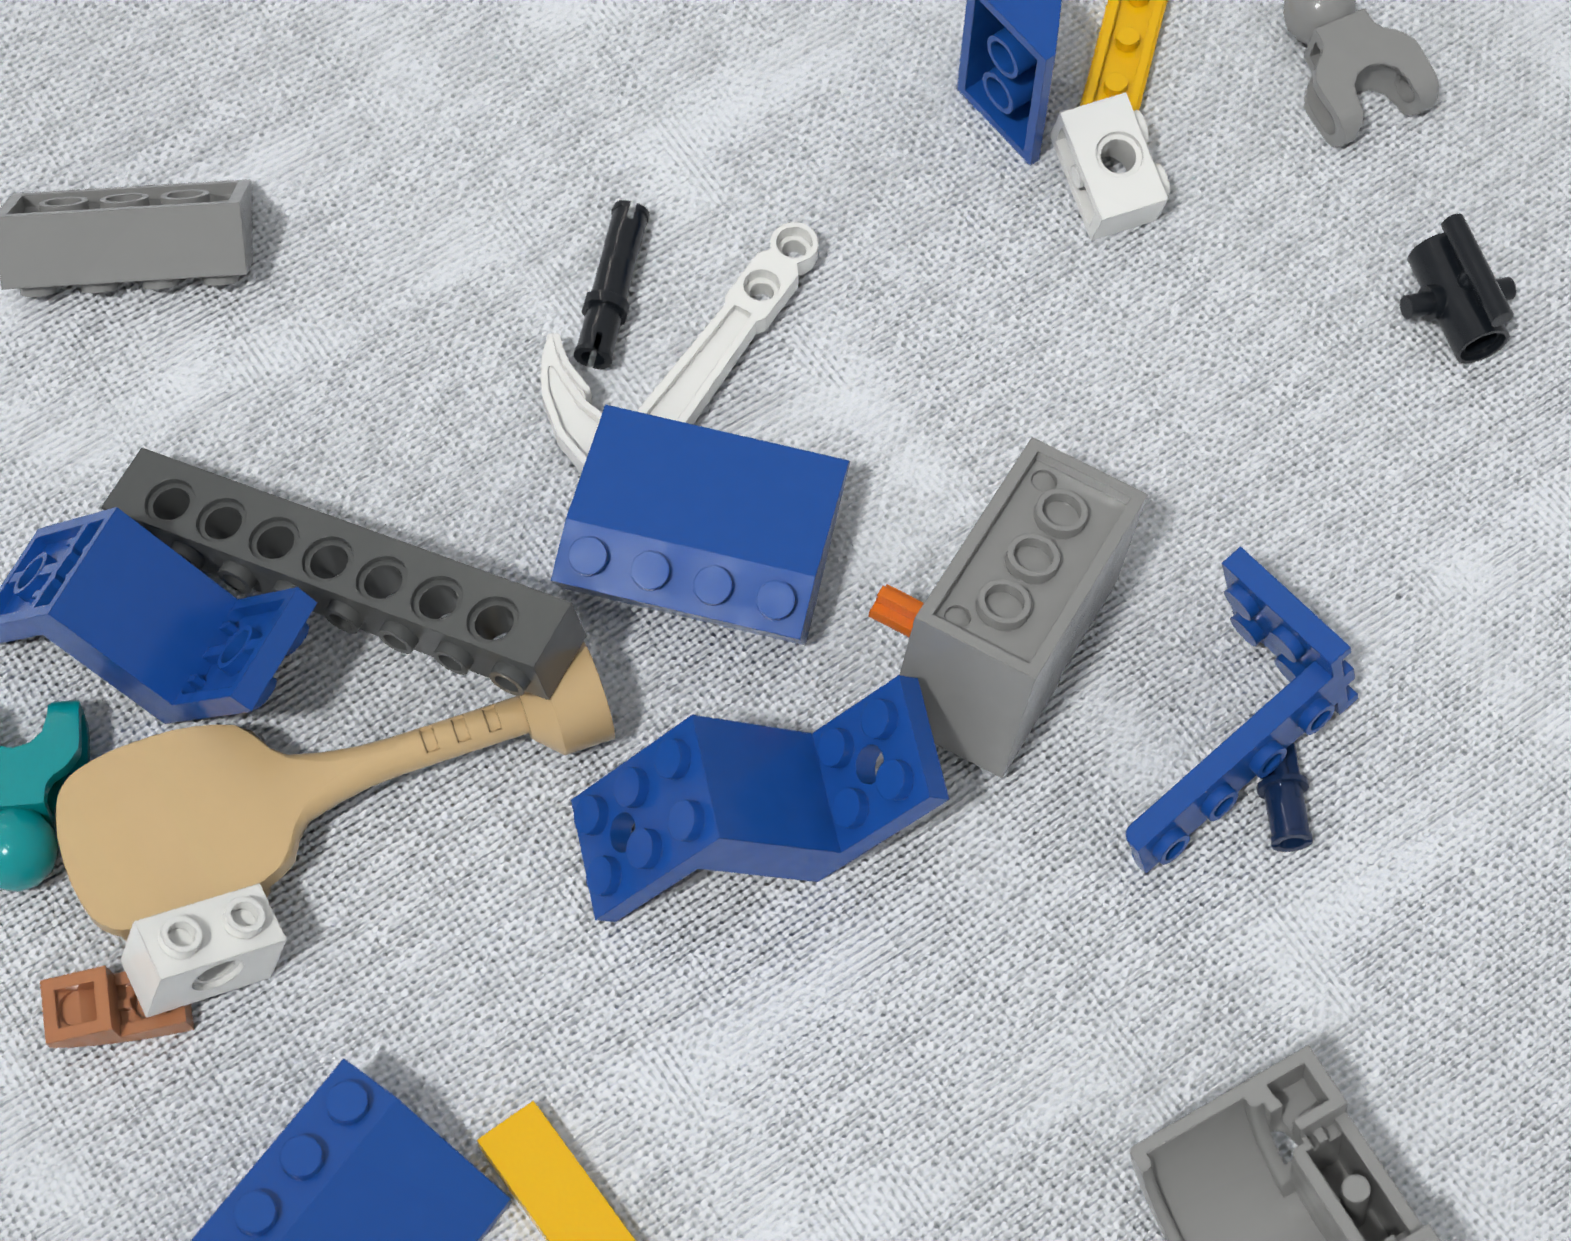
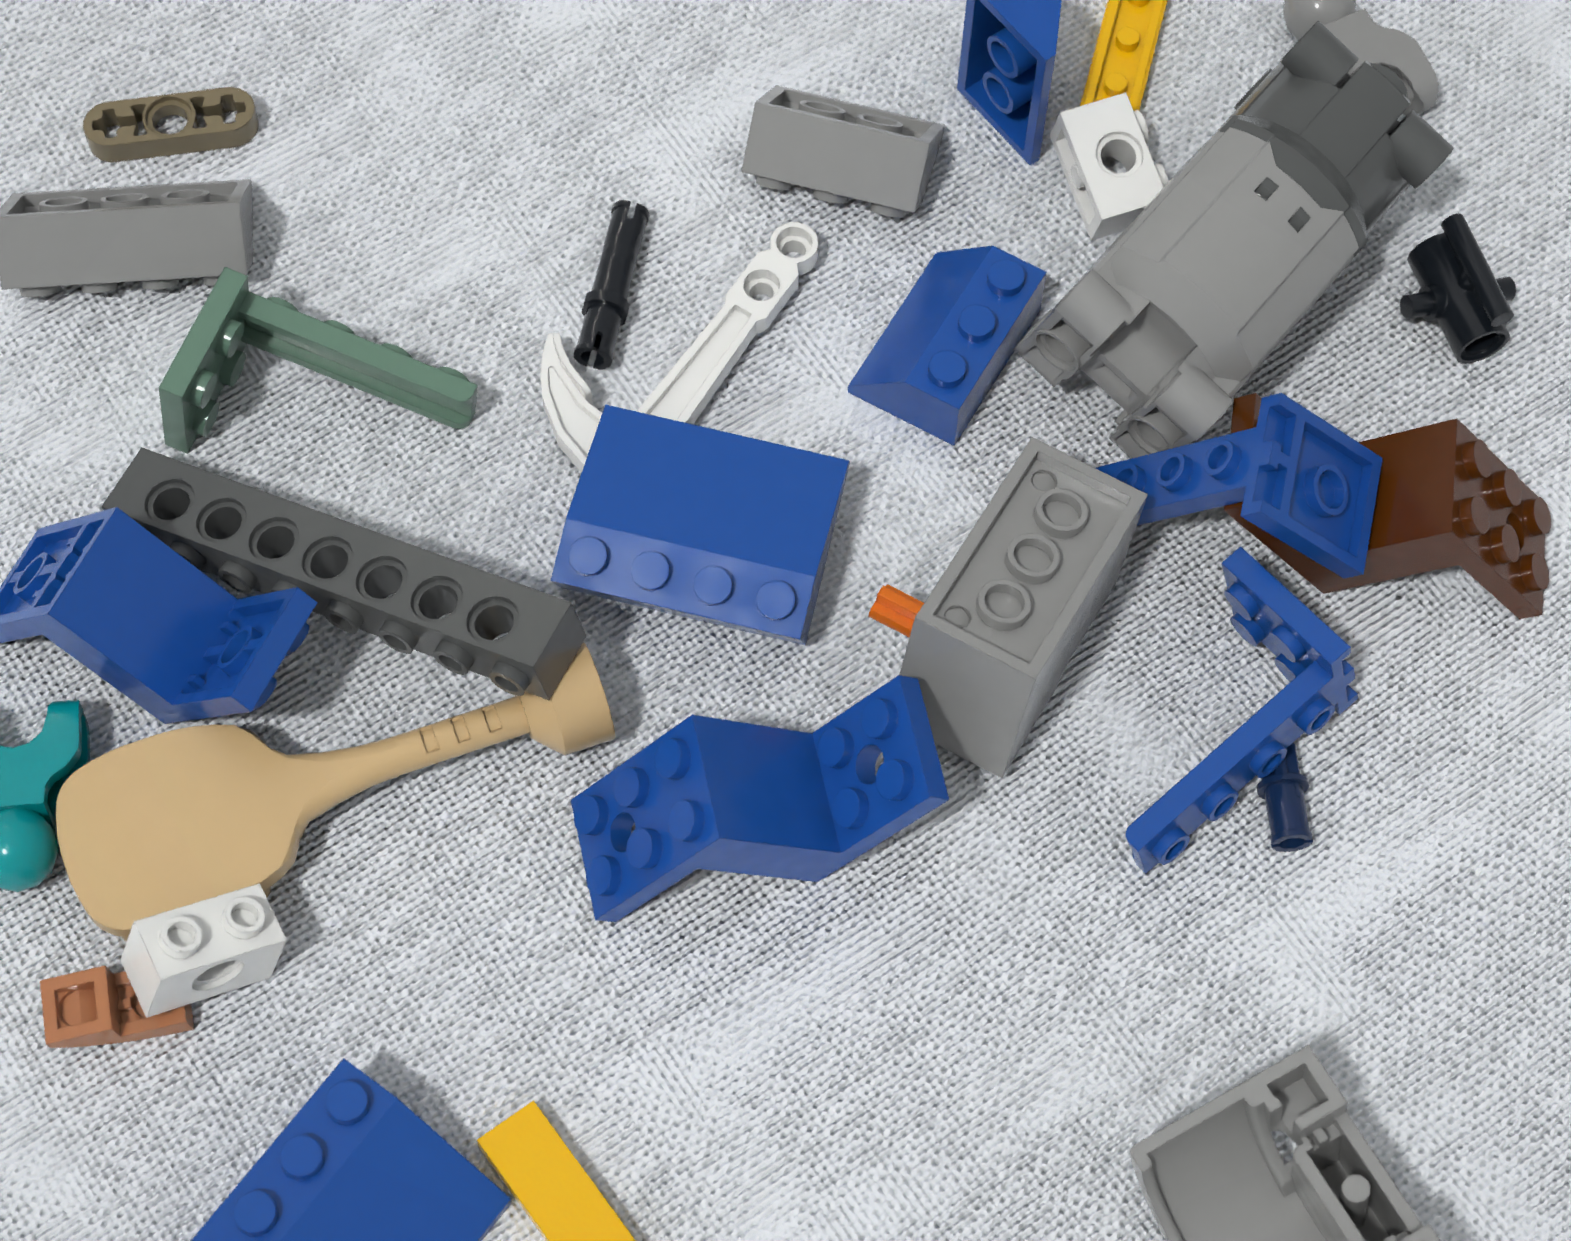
none -> dark tan beam [83,87,259,162]
none -> sand green bracket [159,267,478,454]
none -> light grey slope [741,85,945,218]
none -> blue slope [848,246,1047,446]
none -> light grey piece [1014,20,1454,459]
none -> blue bracket [1096,393,1383,579]
none -> reddish brown bracket [1224,393,1551,619]

